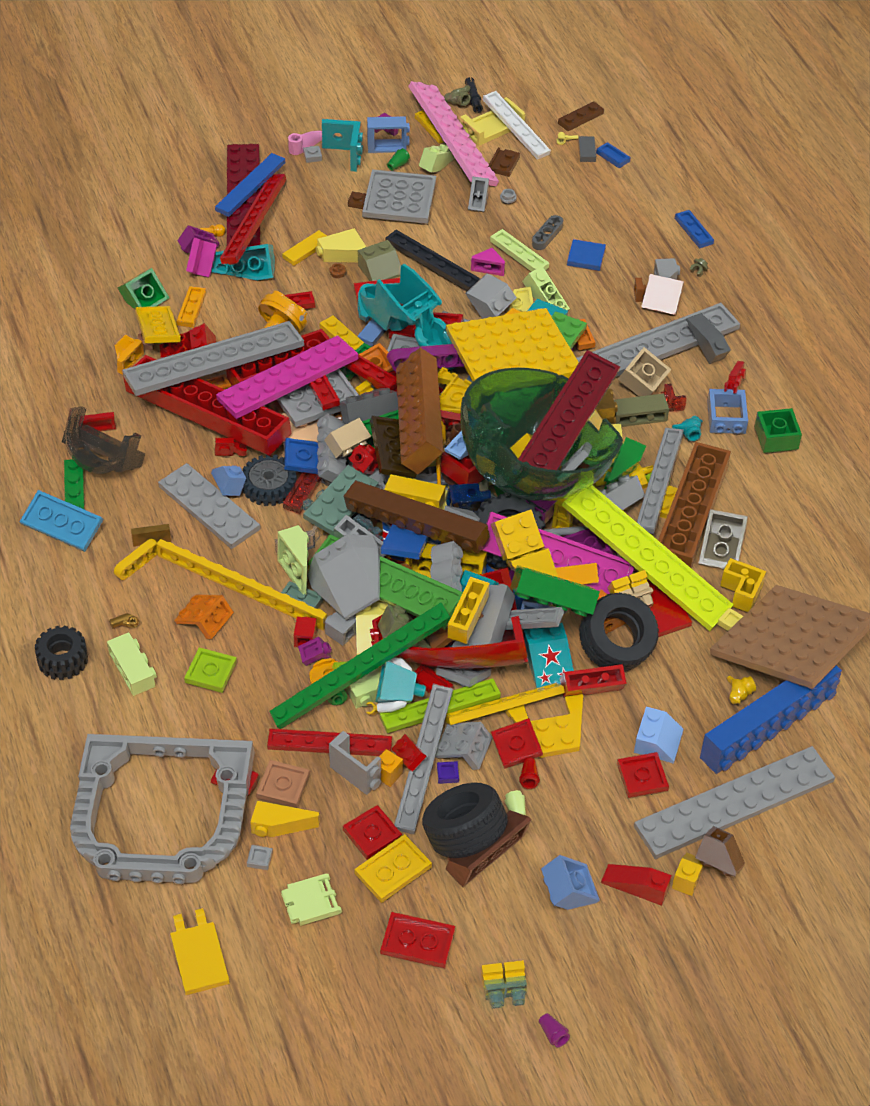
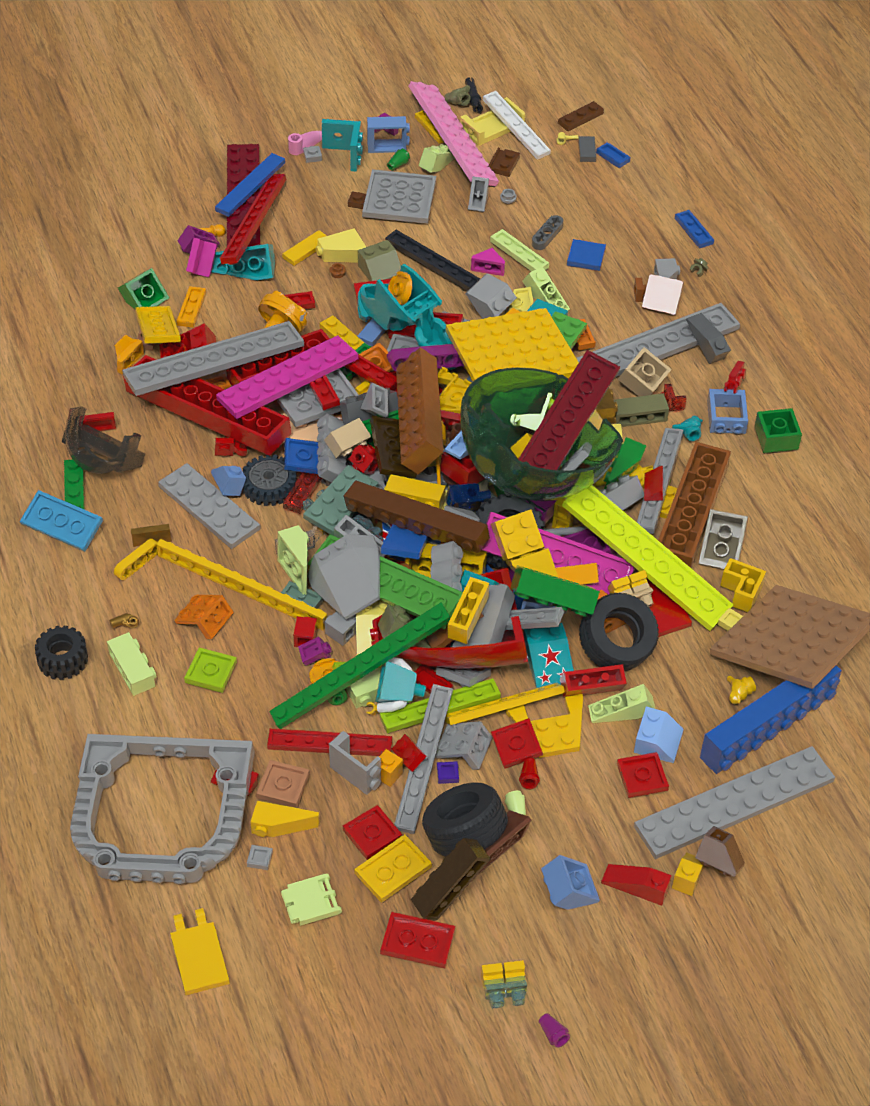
none -> light grey slope [360,383,388,417]
none -> light orange tile [388,271,412,306]
none -> dark brown brick [411,838,490,920]
none -> plate [510,392,555,431]
none -> yellowish green slope [588,684,656,723]
none -> red slope [644,466,663,501]

